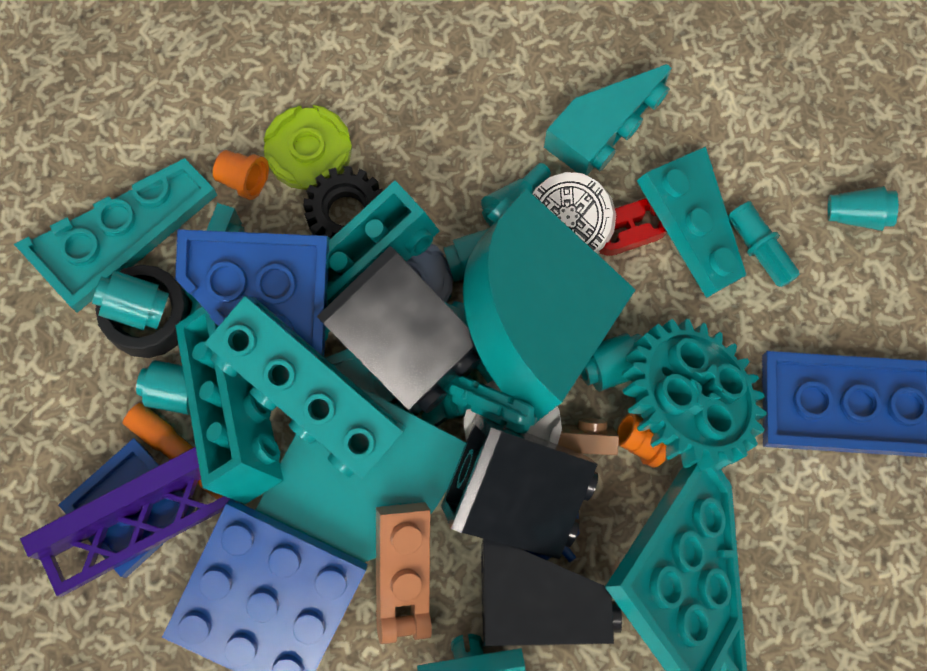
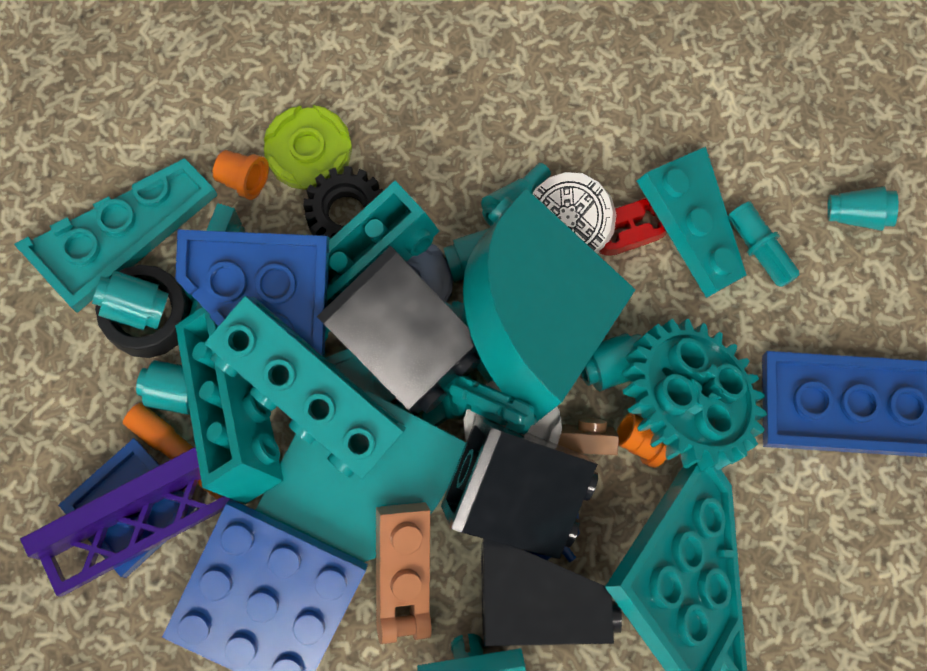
teal slope [544,64,672,176] -> none

